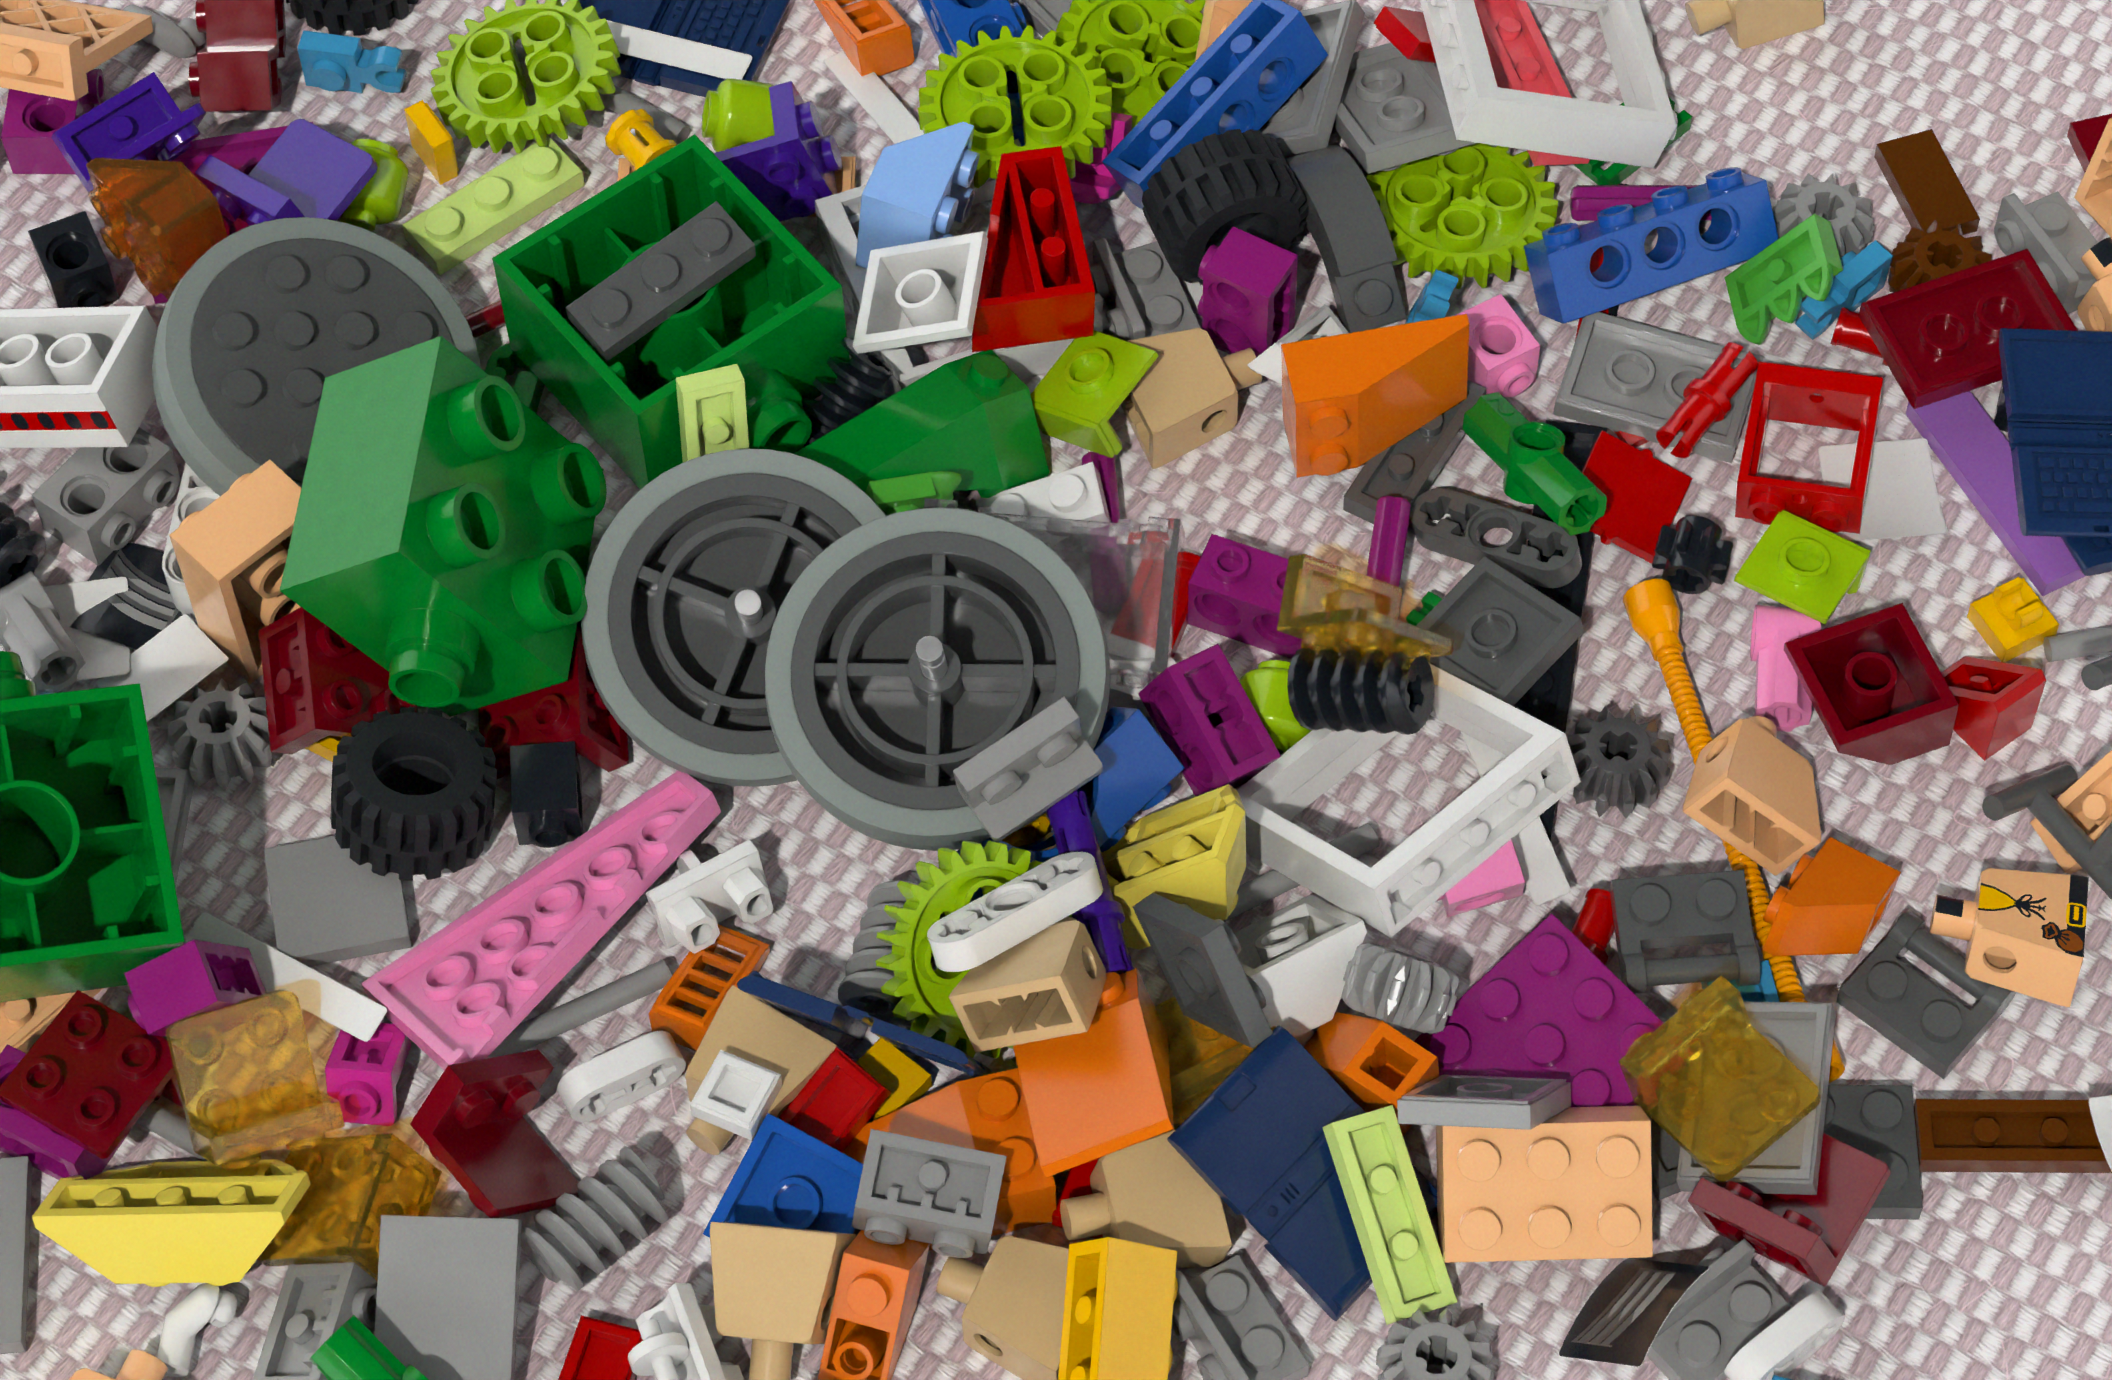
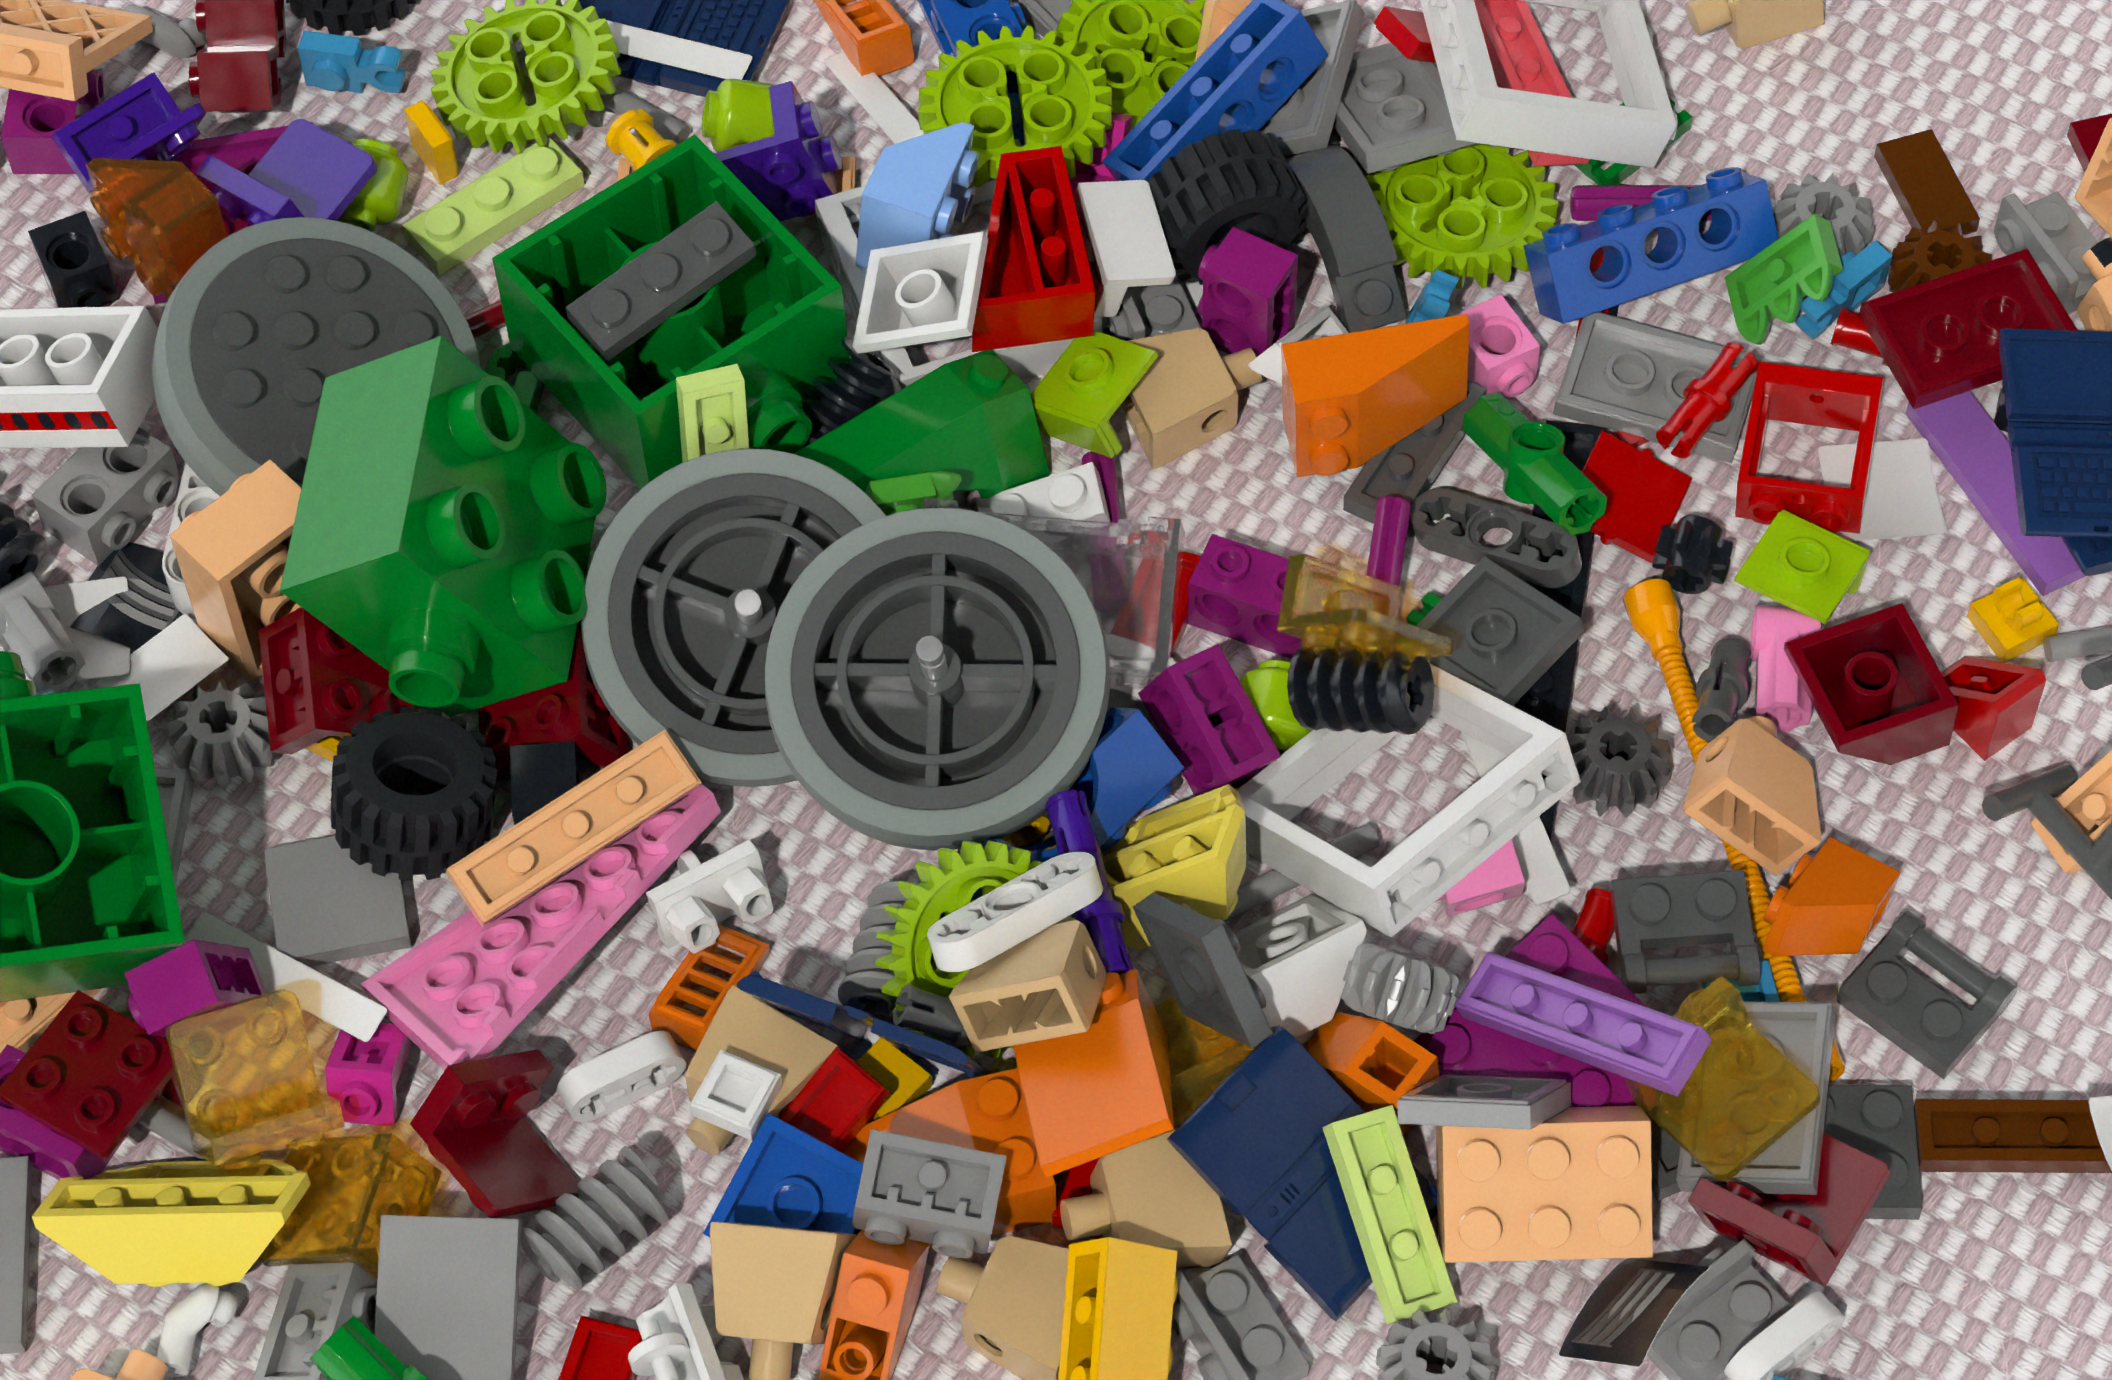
light grey bar [488,960,672,1058] -> none
light grey bracket [953,696,1103,842] -> none
light nougat torso [1929,868,2089,1007] -> none
none -> light nougat tile [445,729,702,927]
none -> dark grey pin [893,984,972,1049]
none -> white panel [1073,180,1176,318]
none -> medium lavender tile [1455,951,1712,1097]
none -> dark grey pin [1692,638,1752,742]

